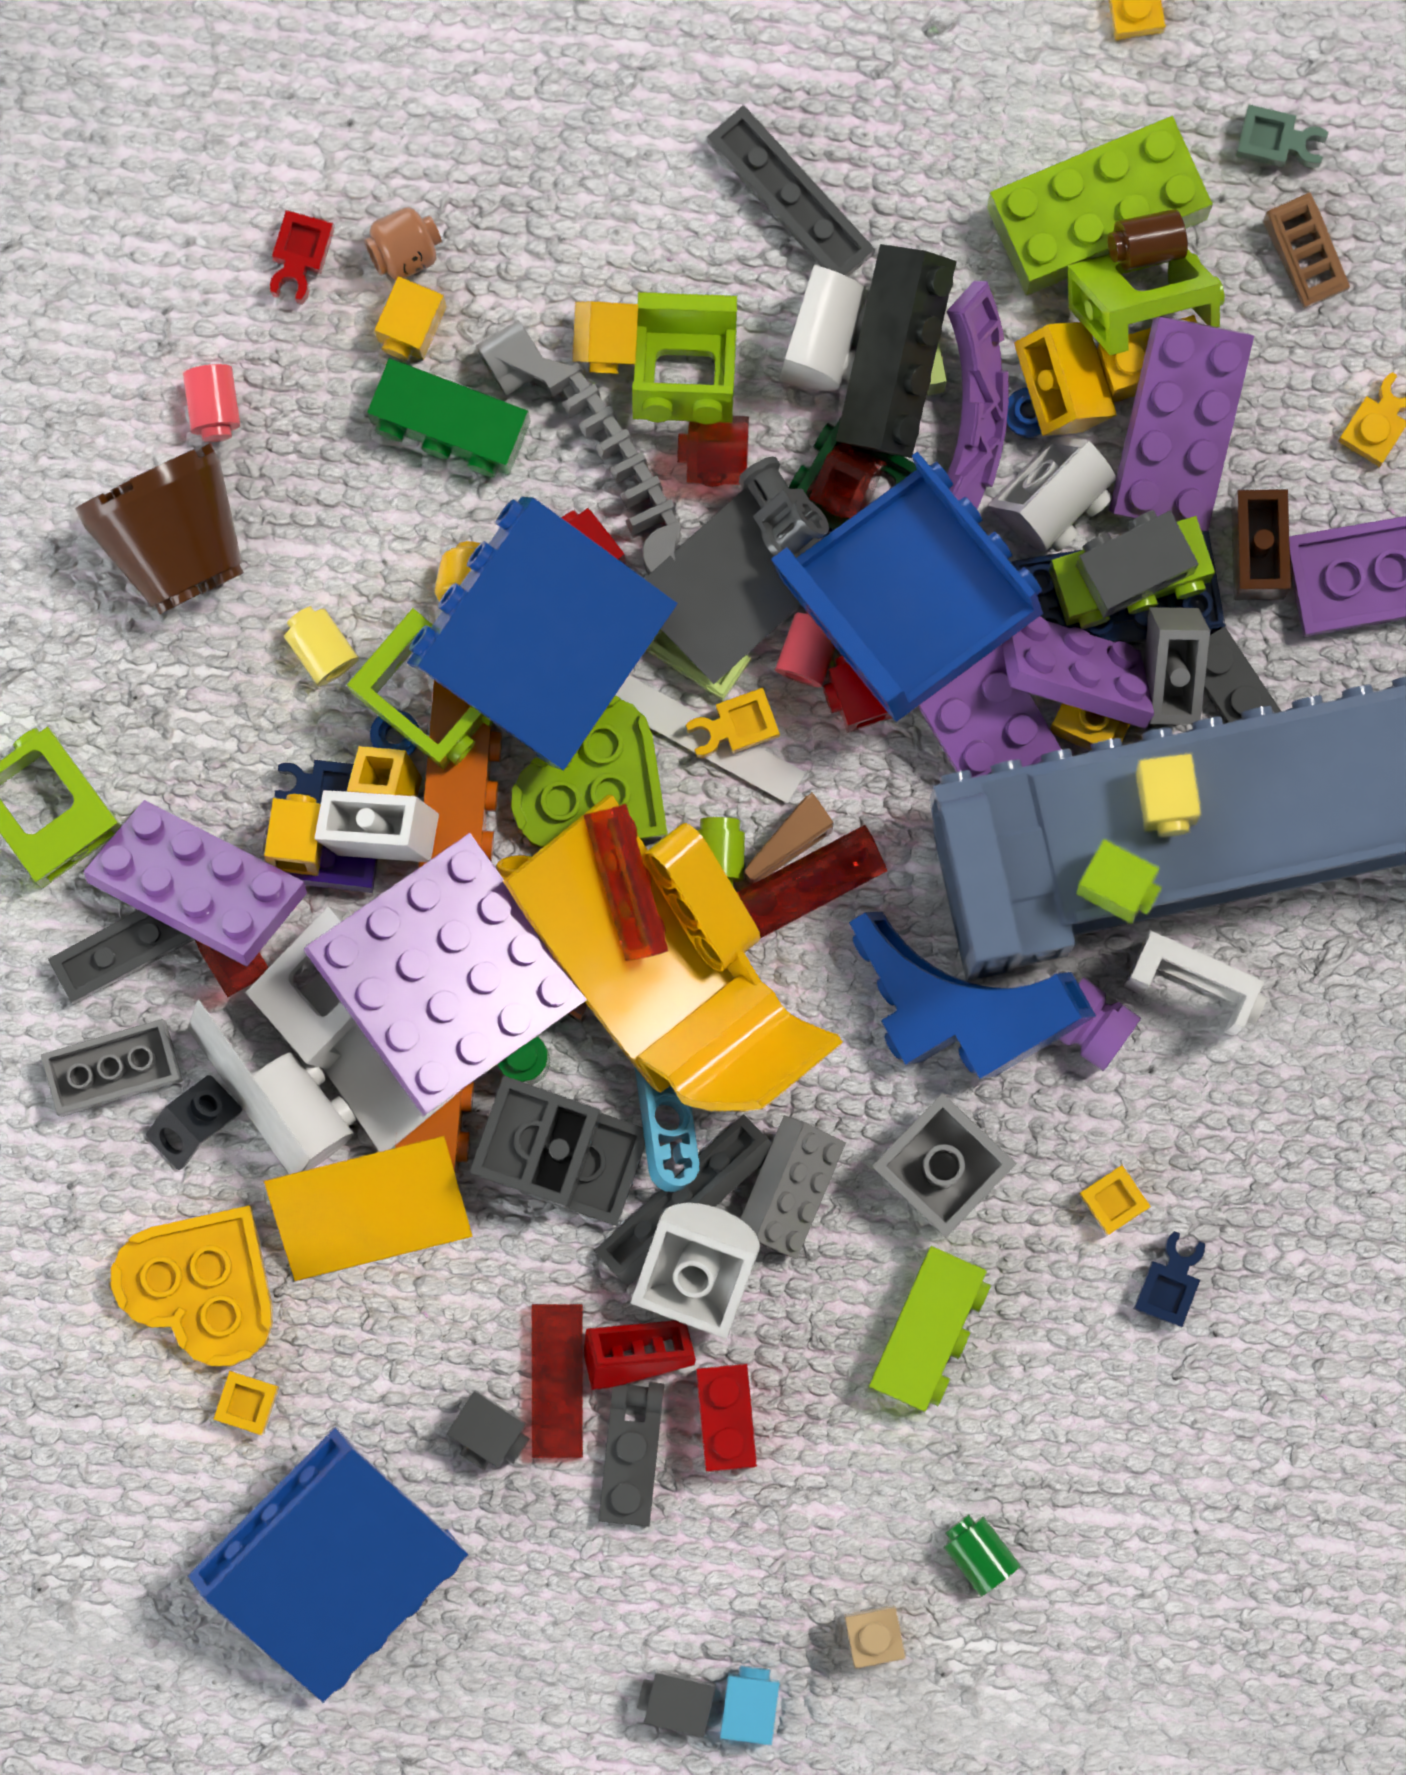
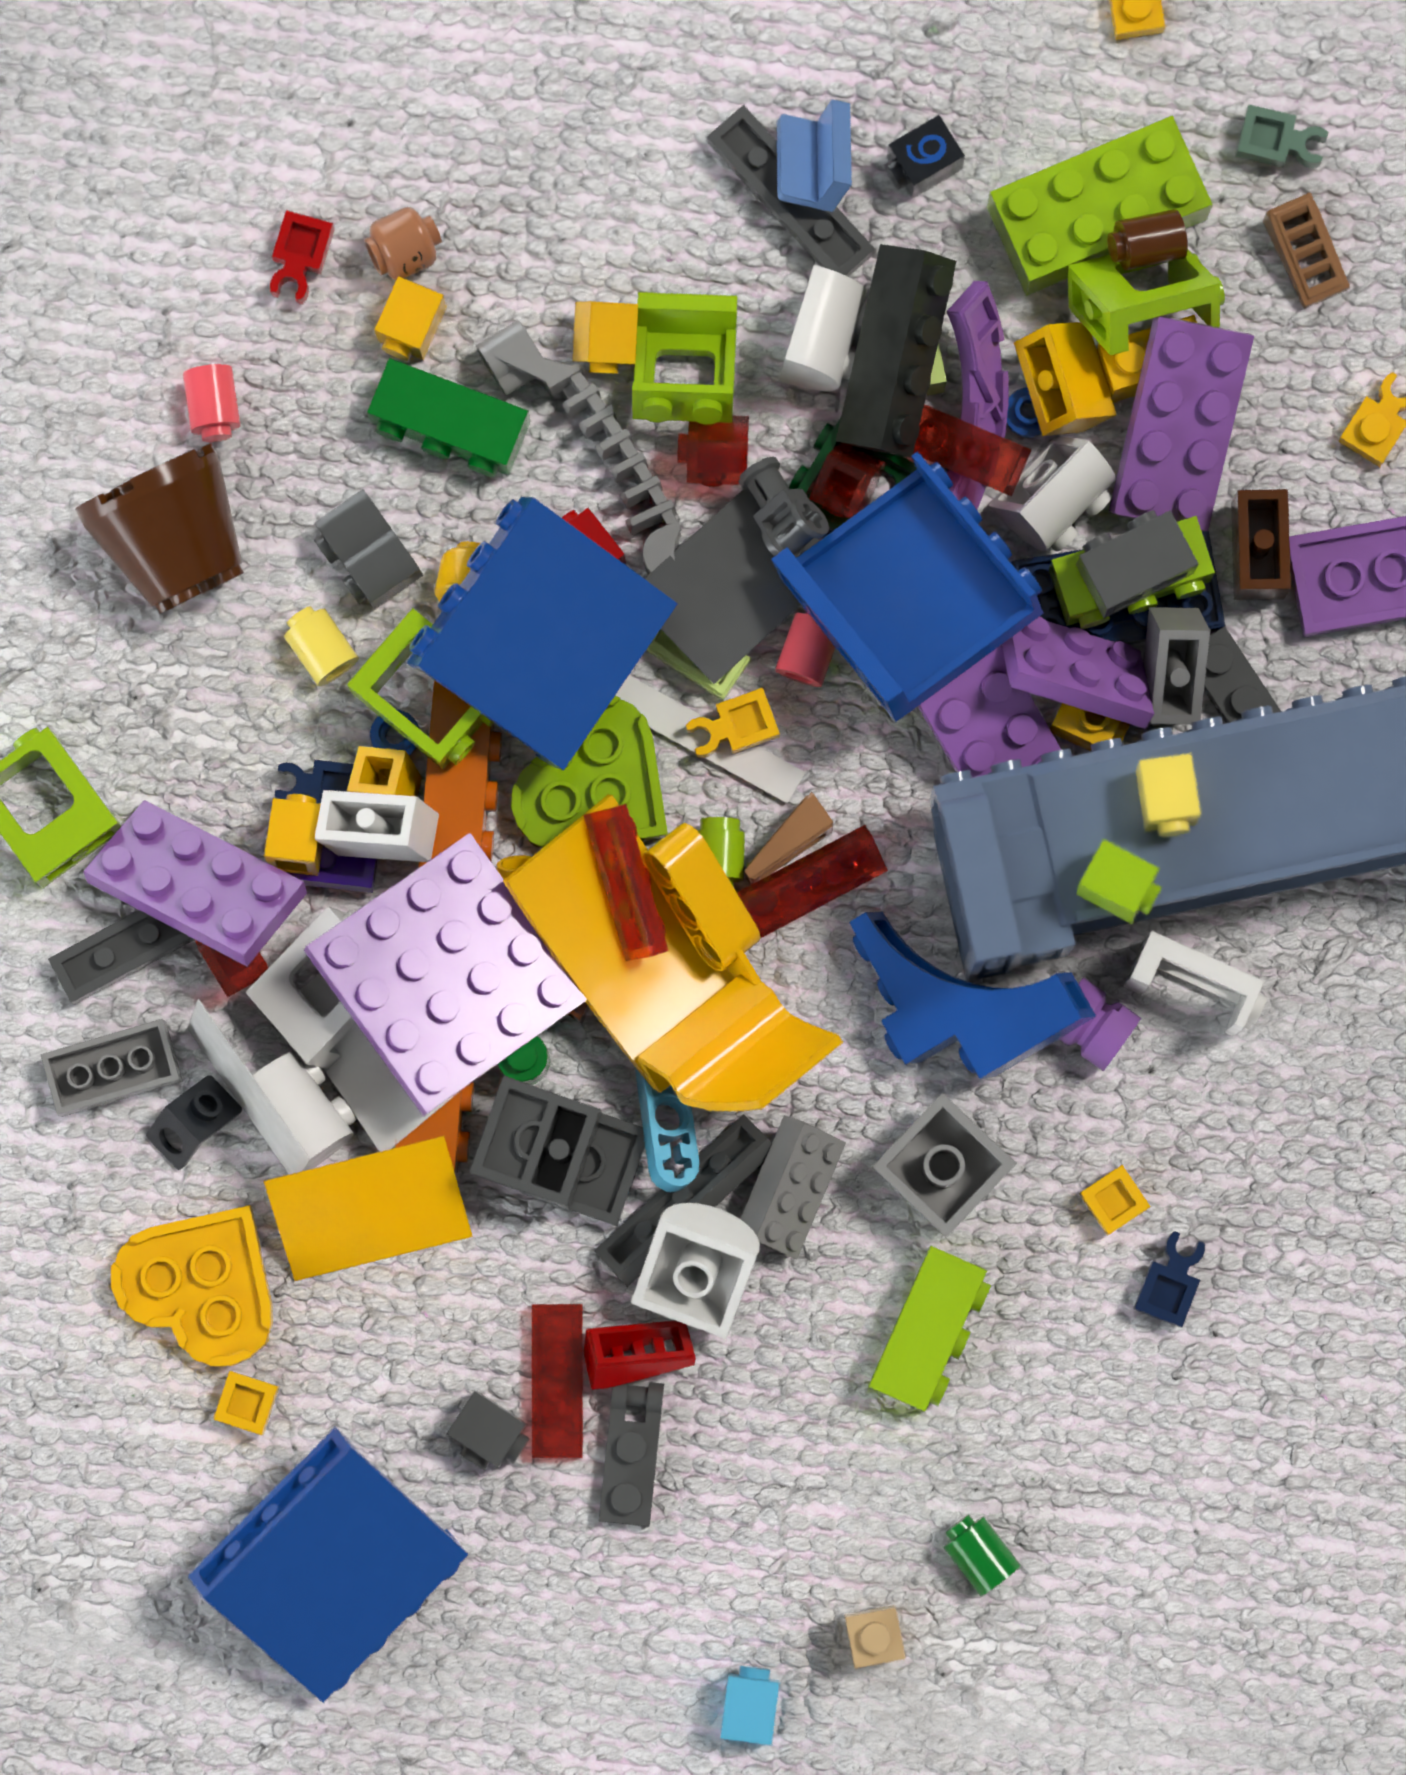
dark grey brick [637,1669,716,1738] -> none
red brick [696,1364,757,1472] -> none
red brick [822,656,892,733] -> none
none -> dark grey brick [314,489,424,609]
none -> medium blue panel [777,99,852,212]
none -> black brick [884,115,965,199]
none -> clear red plate [913,404,1032,496]

